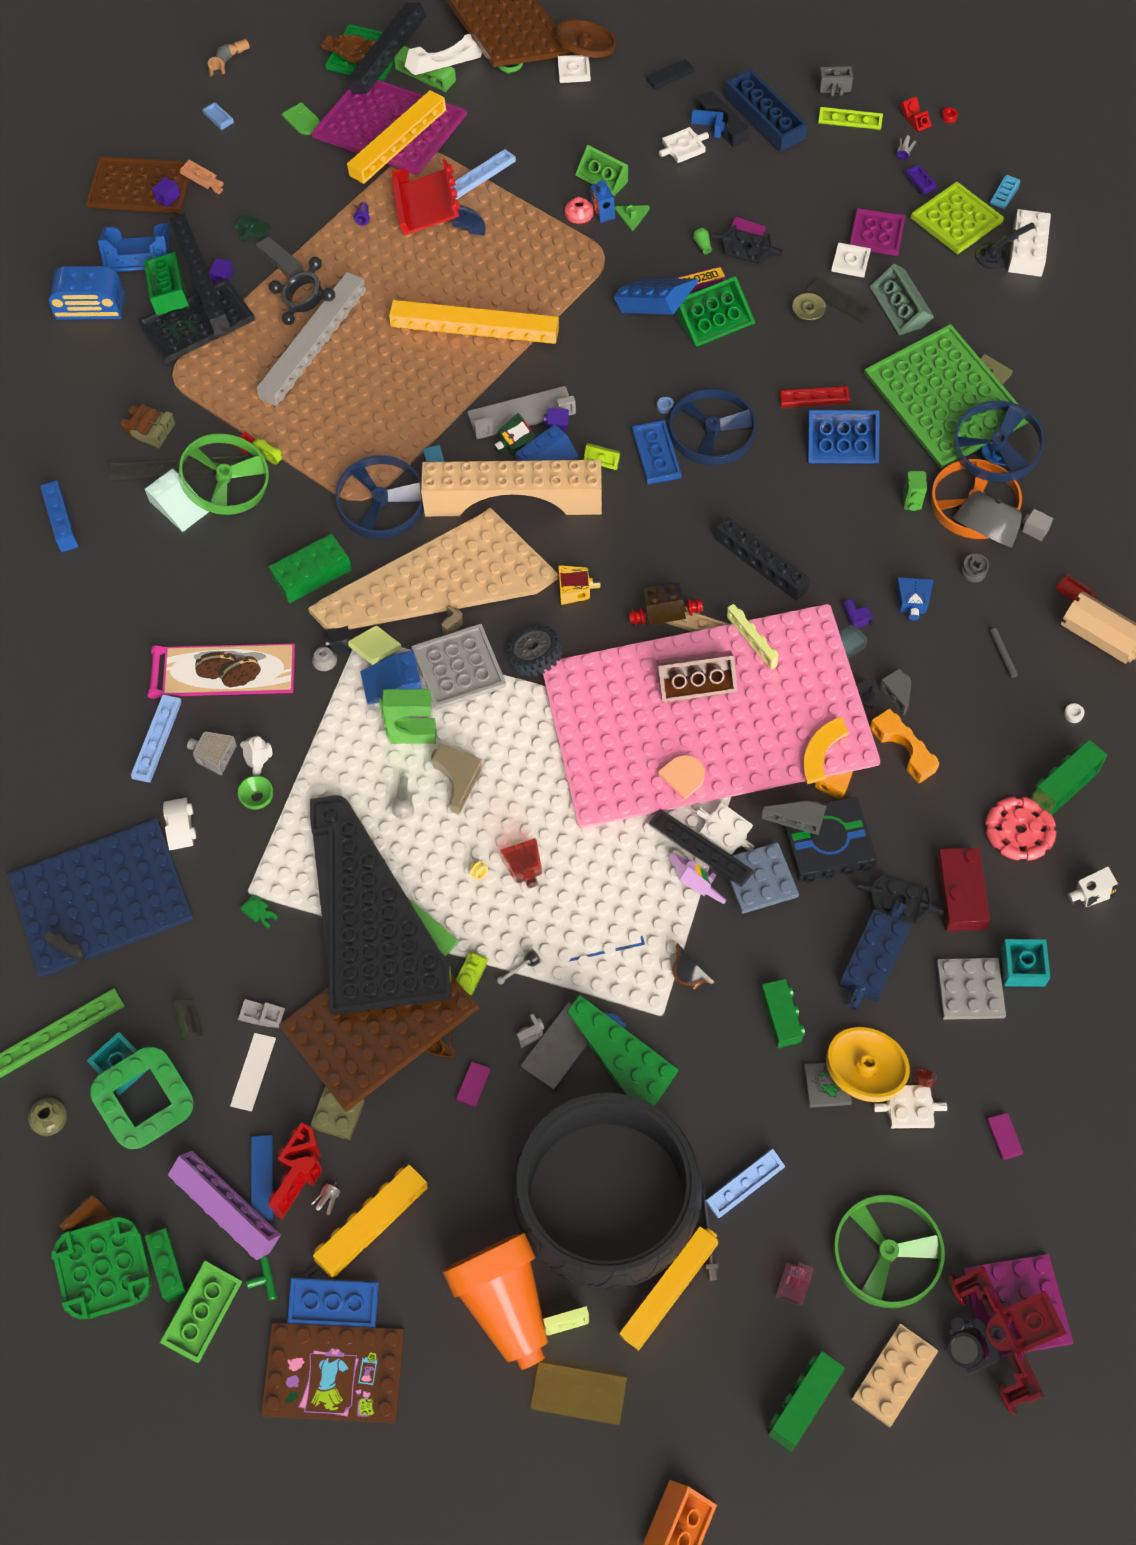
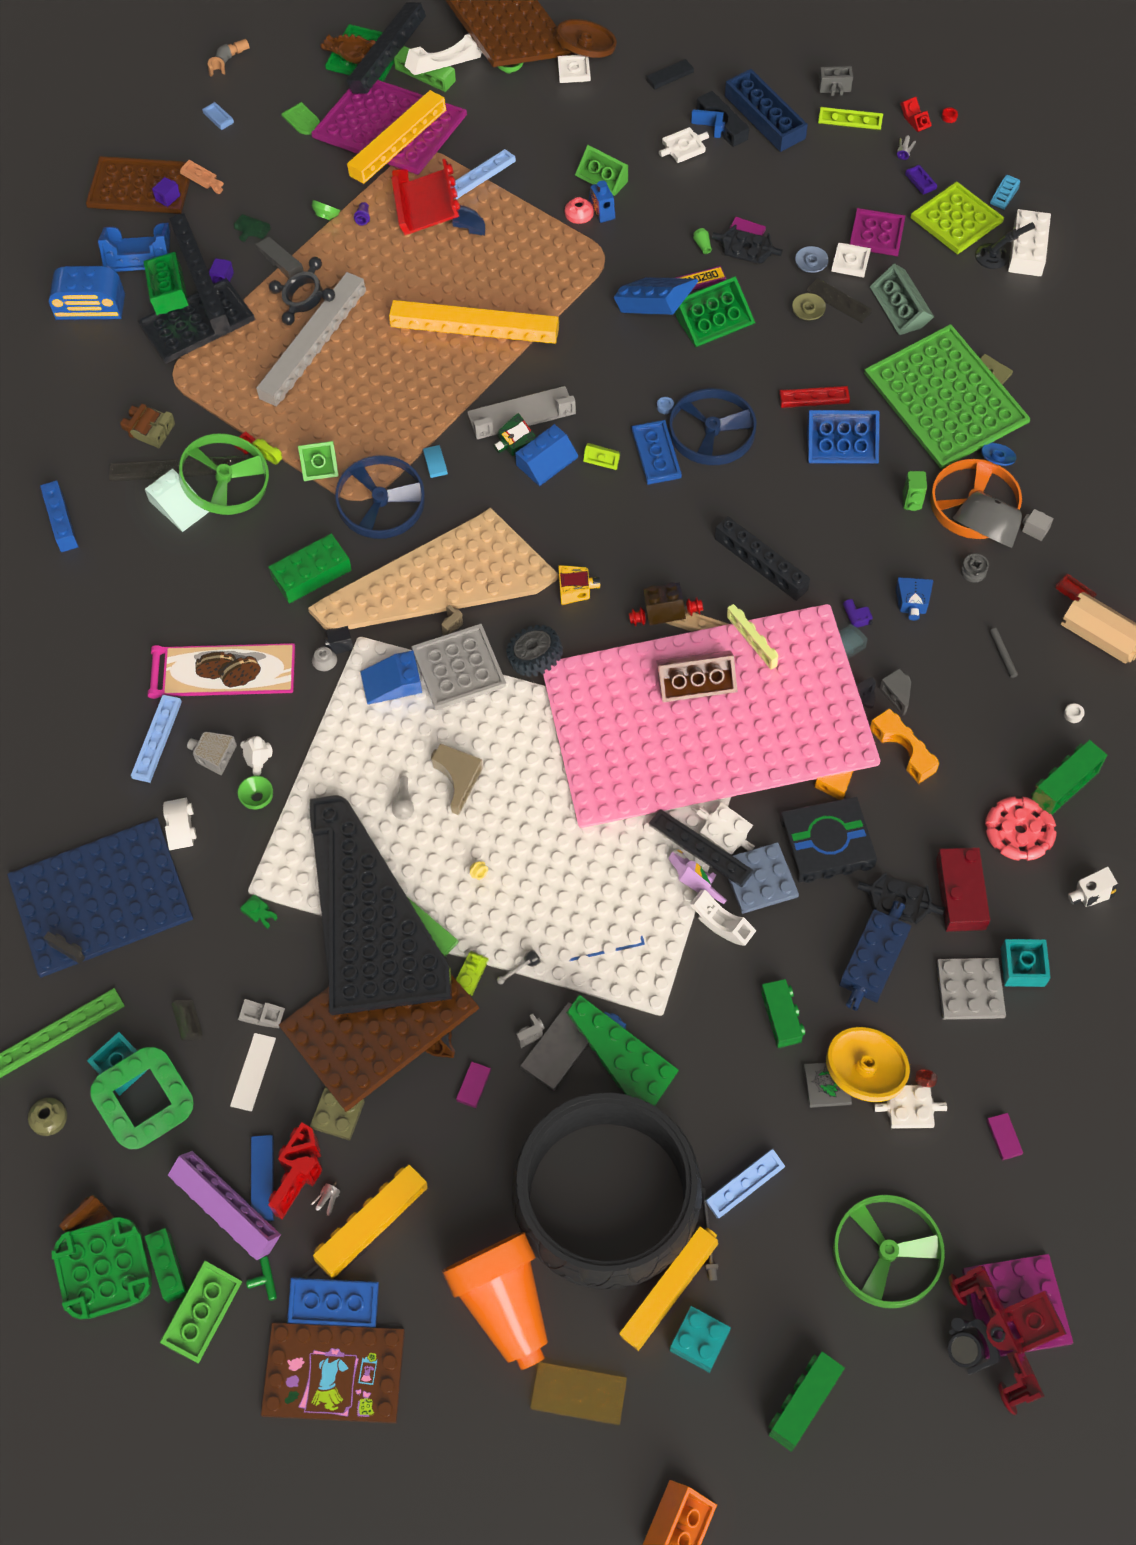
yellowish green tile [348,625,401,665] -> none
bright green arch [379,689,437,744] -> none
tan arch [421,460,602,517] -> none
clear red torso [500,838,542,888] -> none
dark purple brick [543,408,569,432] -> none
yellowish green tile [543,1306,589,1335] -> none
bright green piece [615,205,650,231] -> none
light nougat tile [658,755,705,800] -> none
black hat [672,943,714,991] -> none
dark grey slope [762,801,827,835] -> none
clear pink piece [775,1262,814,1307] -> none
yellow tile [804,717,849,784] -> none
tan plate [851,1324,938,1427] -> none
dark blue piece [954,401,1045,482] -> none
none -> bright green slope [298,441,339,481]
none -> bright green piece [311,200,341,220]
none -> teal brick [670,1306,731,1373]
none -> white arch [690,890,756,946]
none -> sand blue dish [795,246,828,273]

